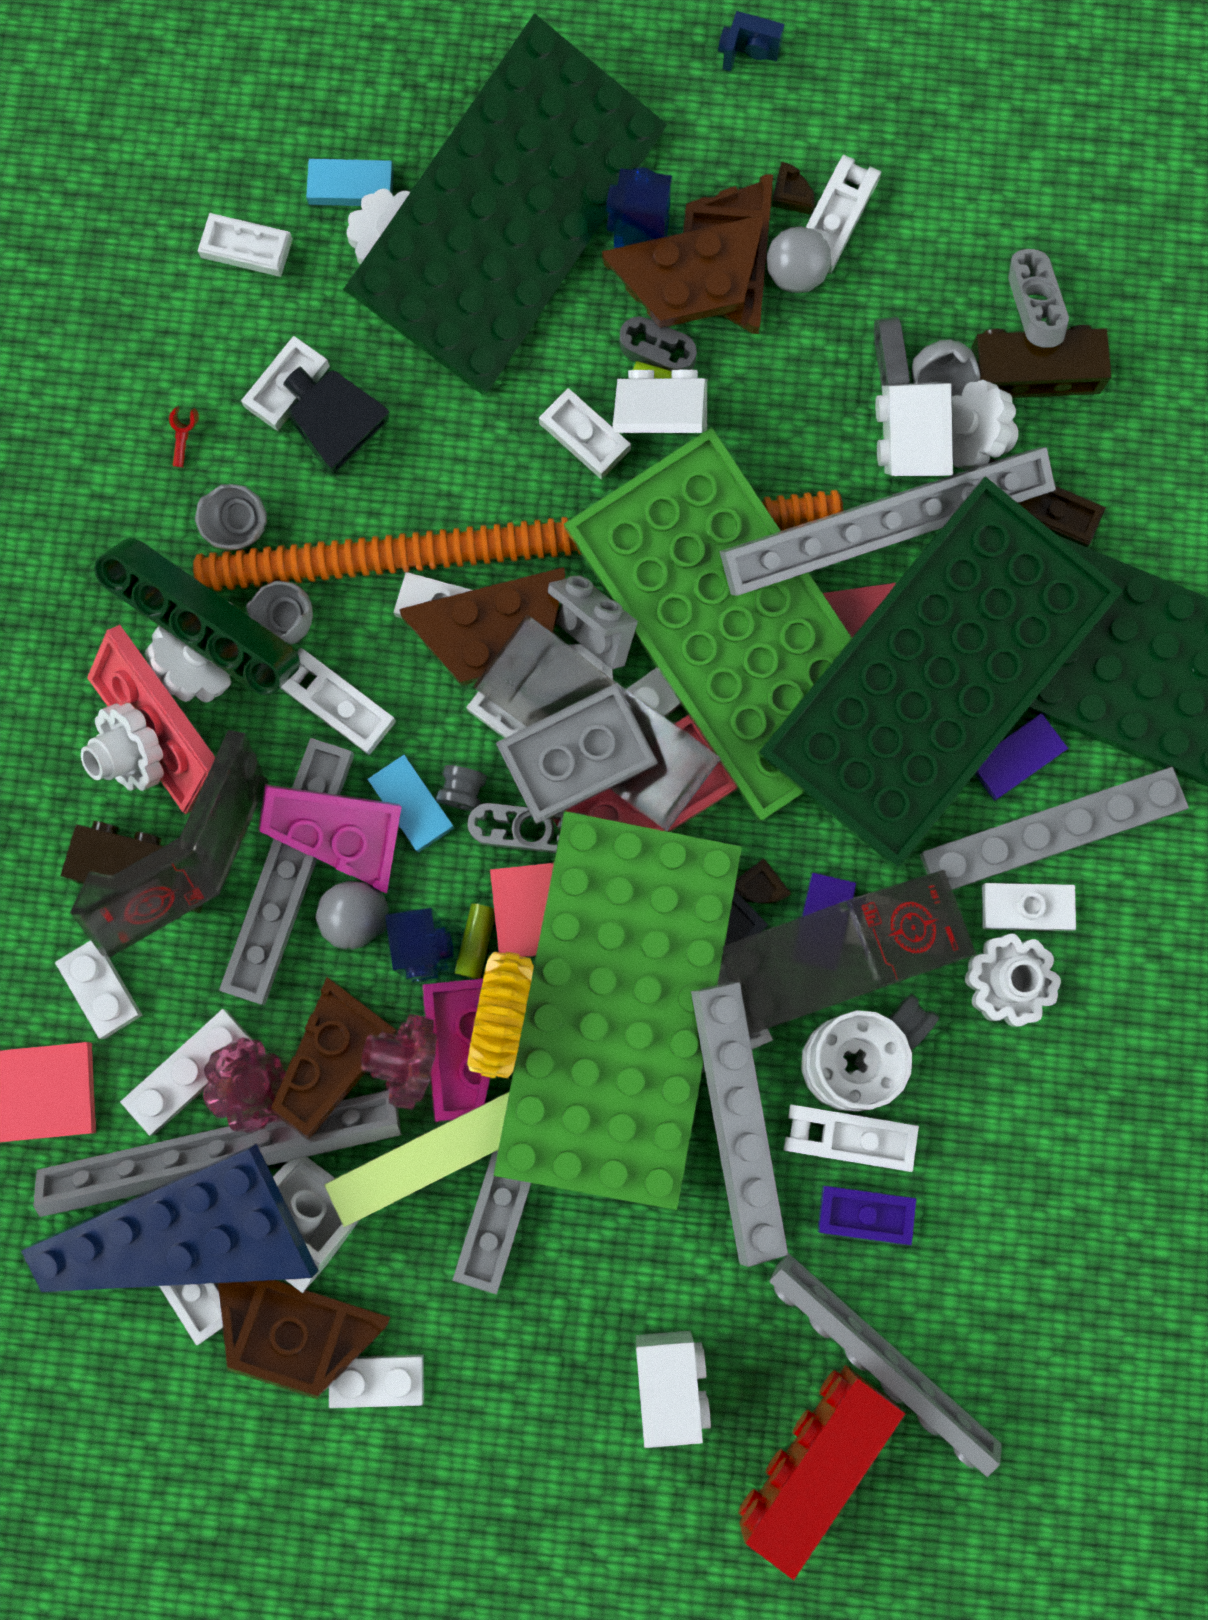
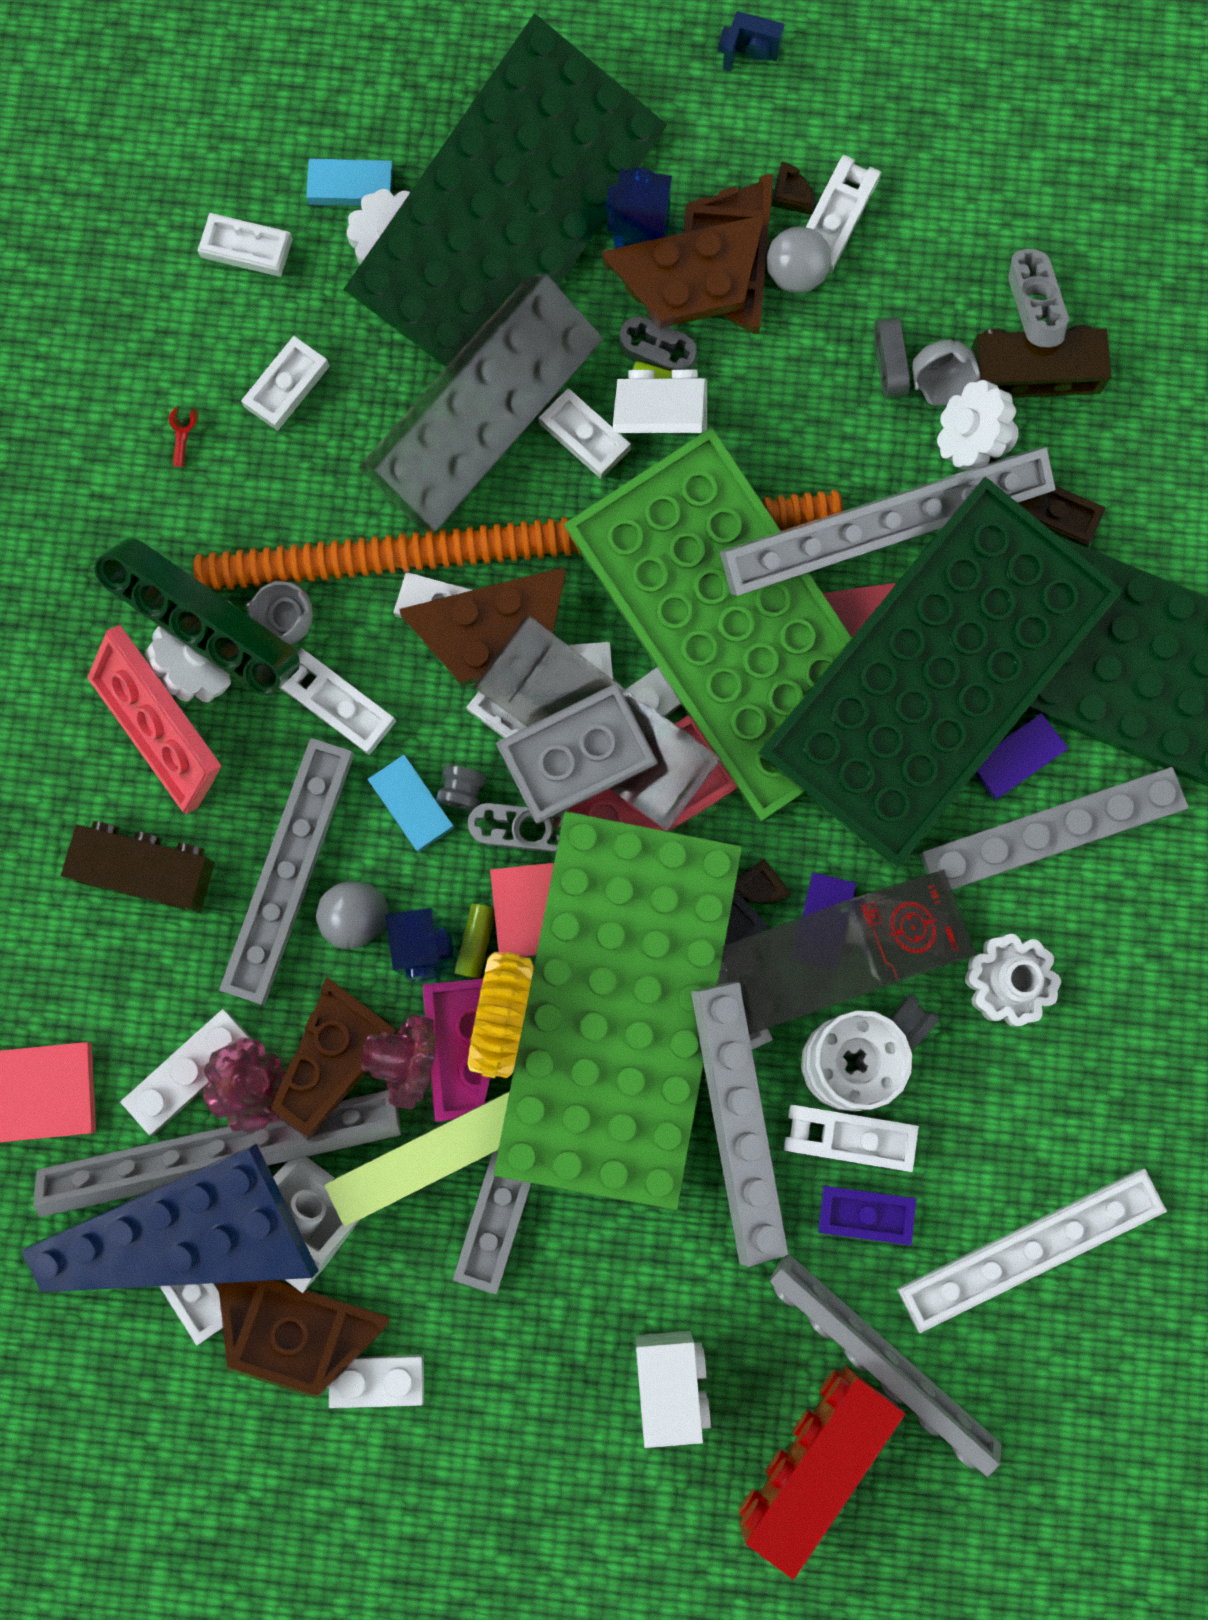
white plate [55,939,143,1039] -> none
clear smoke windscreen [70,730,268,958] -> none
white plant [80,703,164,791] -> none
light grey hair [195,484,267,550] -> none
dark pink wing [258,784,402,894] -> none
black torso [283,366,390,476] -> none
light grey bracket [547,576,638,669] -> none
white slope [875,382,953,476] -> none
white plate [982,883,1076,931] -> none
none -> clear smoke brick [358,275,604,531]
none -> white tile [896,1169,1167,1333]

